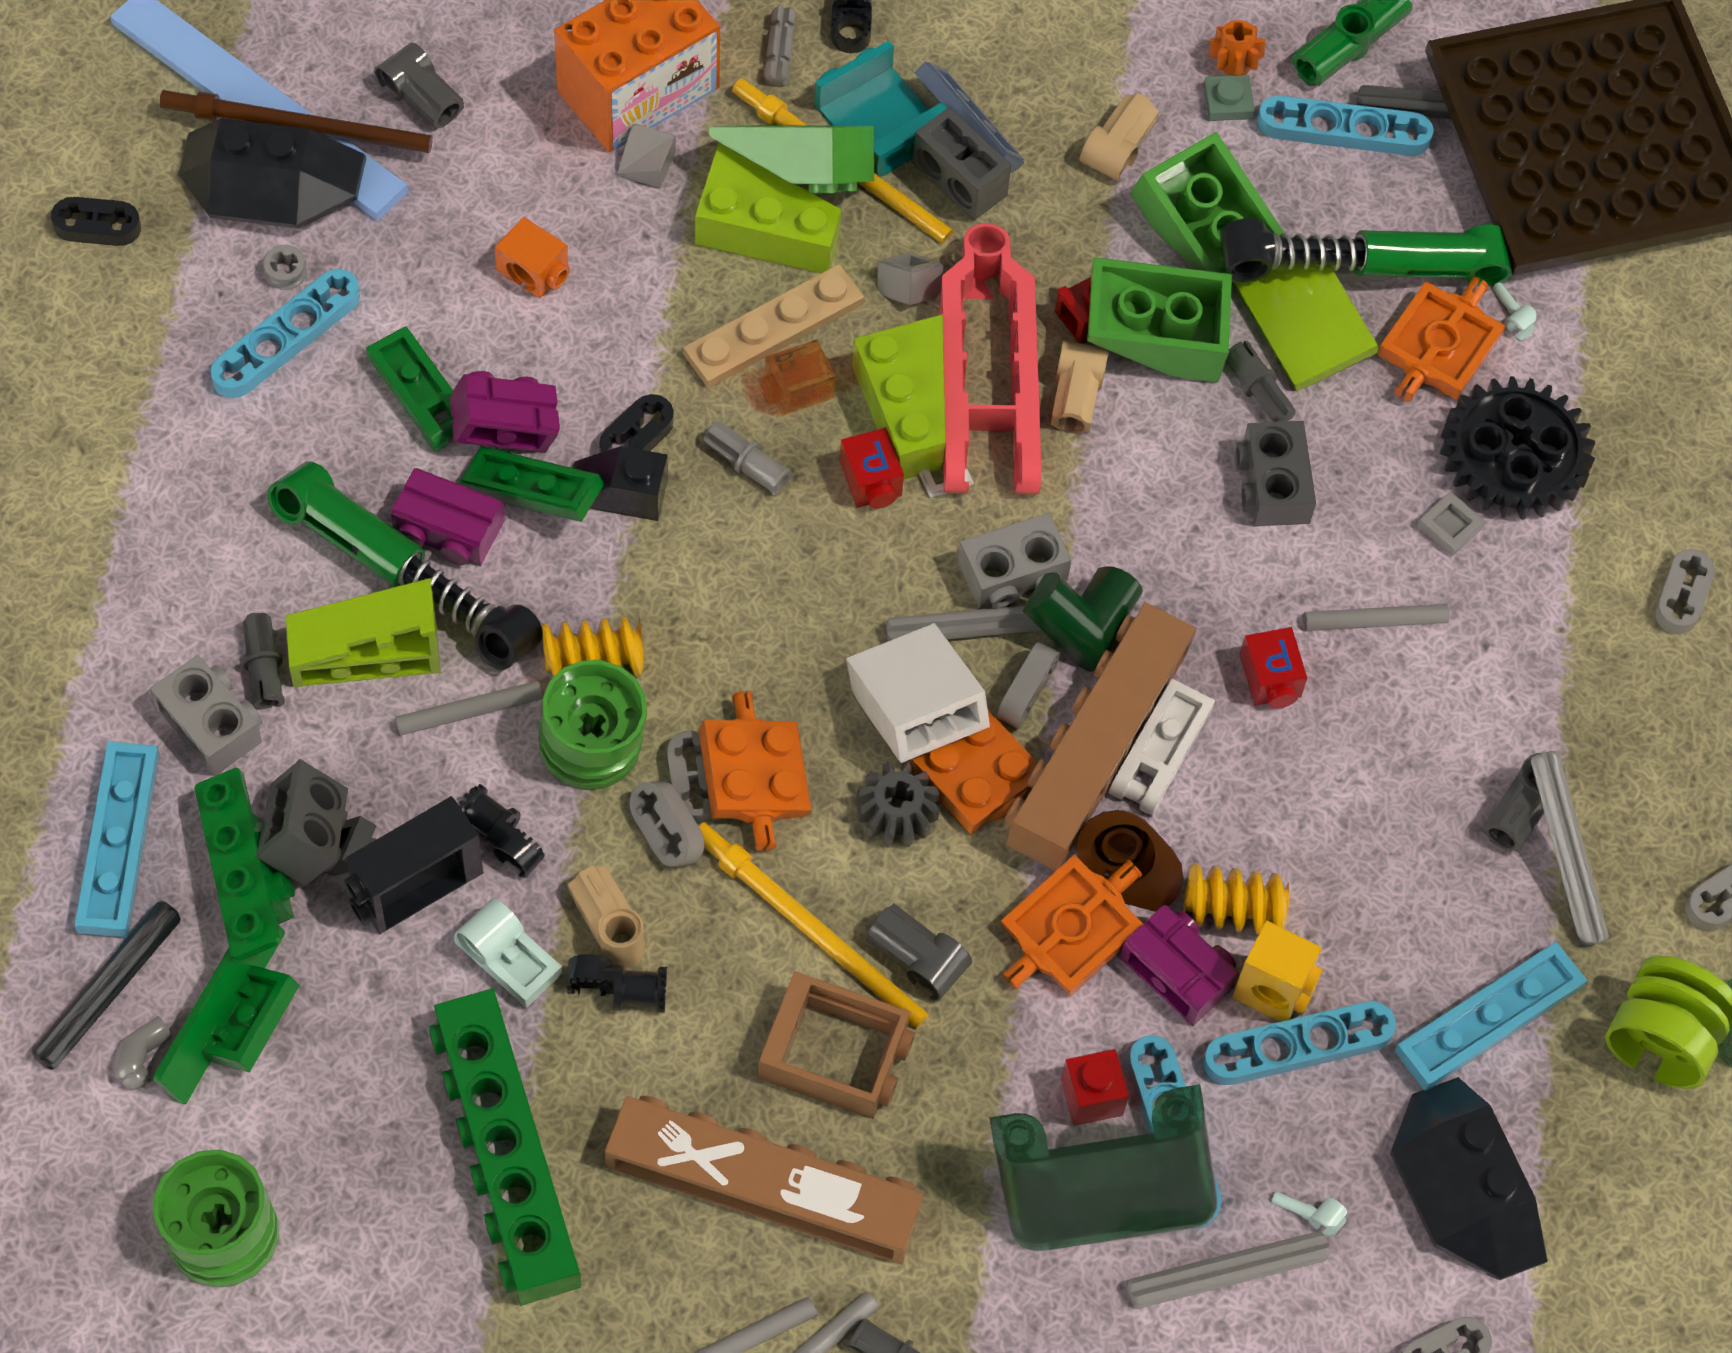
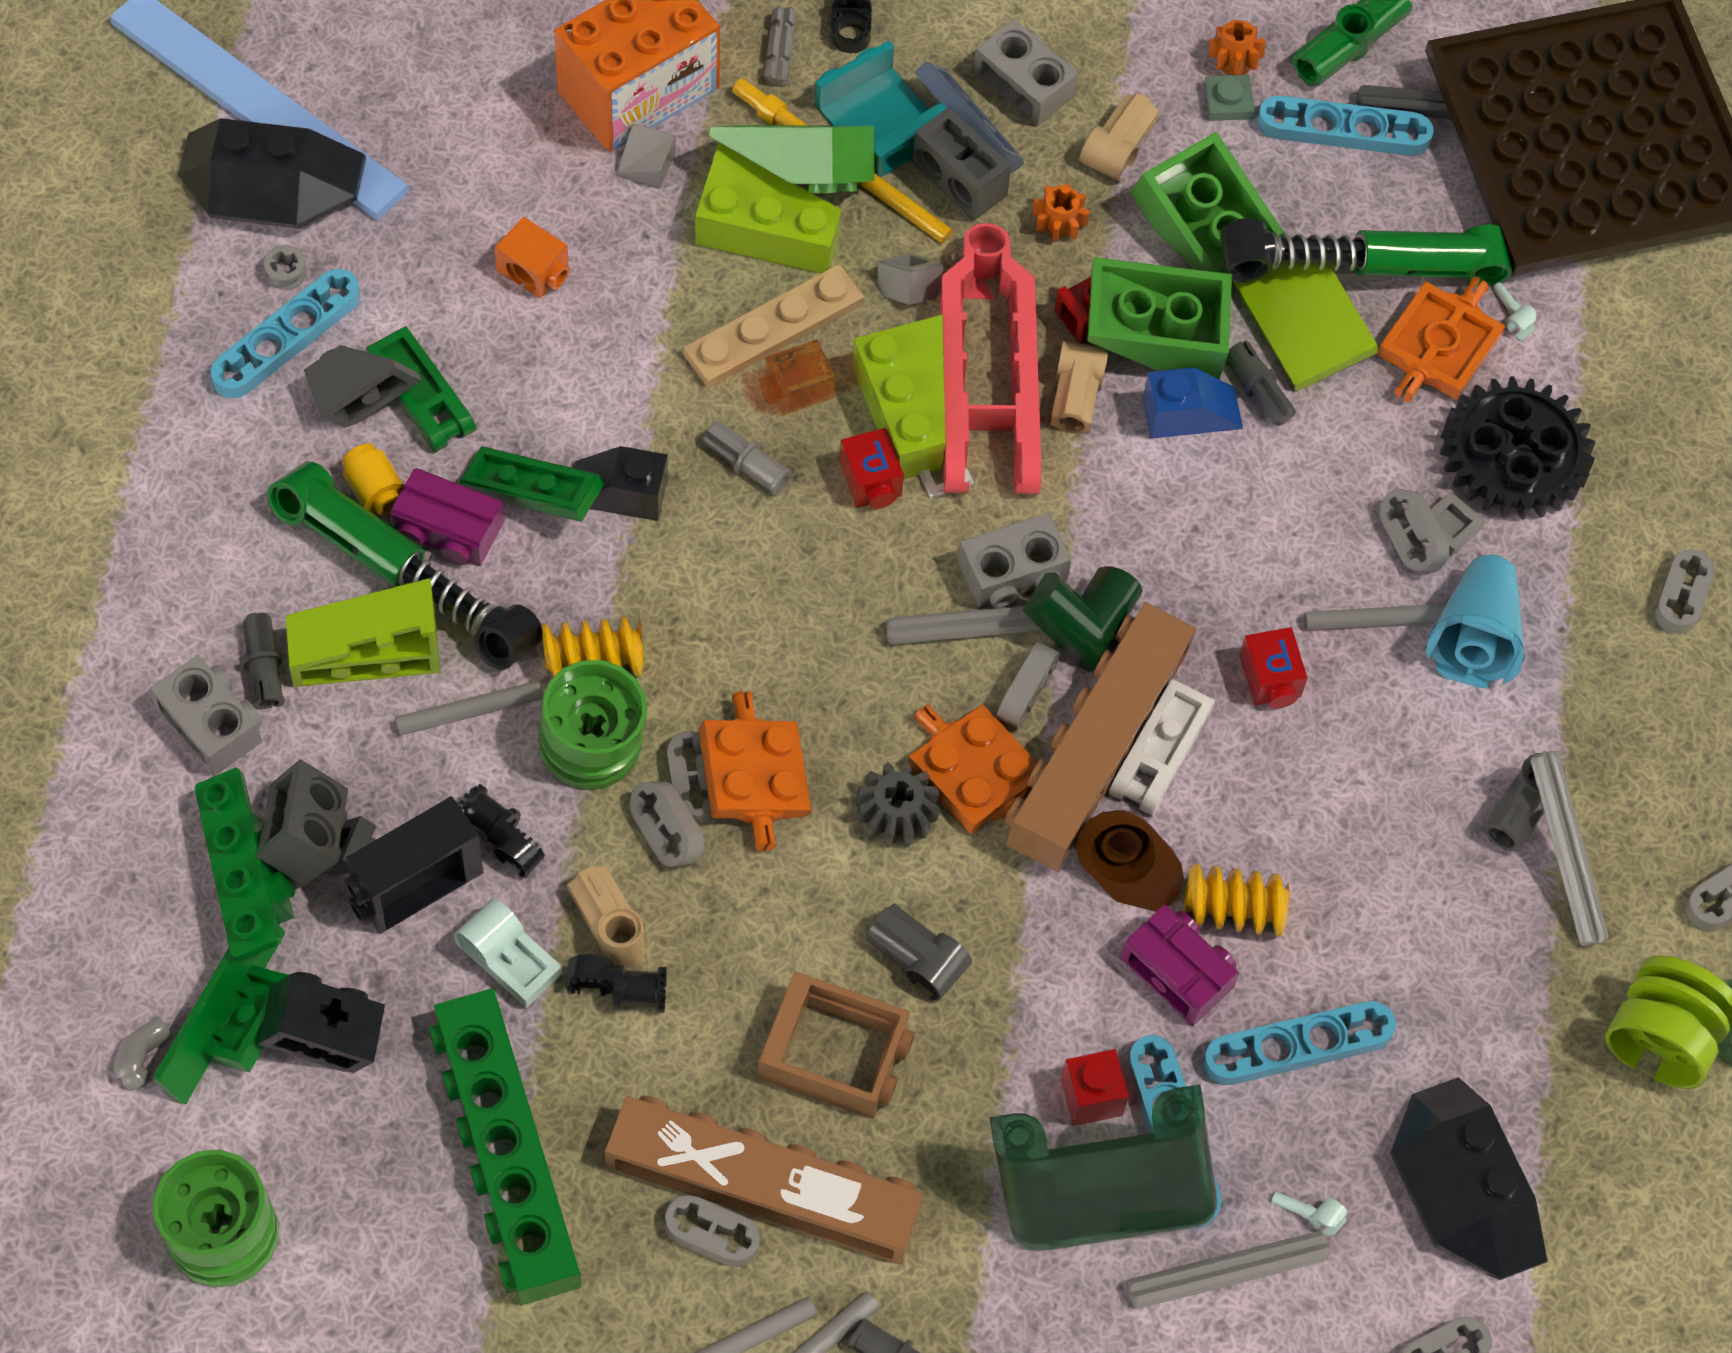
black axle [32,901,181,1070] -> none
black beam [51,197,141,246] -> none
medium azure plate [74,741,160,937] -> none
reddish brown bar [160,90,433,153] -> none
dark grey piece [374,42,464,129] -> none
magenta brick [450,371,560,453] -> none
black beam [599,394,674,453] -> none
yellow bar [699,822,929,1030] -> none
white brick [846,623,990,763] -> none
orange plate [1001,854,1143,997] -> none
yellow brick [1232,920,1324,1022] -> none
dark grey brick [1236,421,1316,527] -> none
medium azure plate [1394,942,1588,1091] -> none
none -> black brick [258,972,385,1073]
none -> dark grey slope [304,345,421,428]
none -> yellow brick [341,443,405,516]
none -> light grey beam [665,1195,760,1267]
none -> light grey brick [974,19,1078,127]
none -> orange gear [1032,183,1090,242]
none -> blue slope [1142,367,1243,439]
none -> light grey beam [1379,489,1449,572]
none -> medium azure cone [1426,555,1525,688]

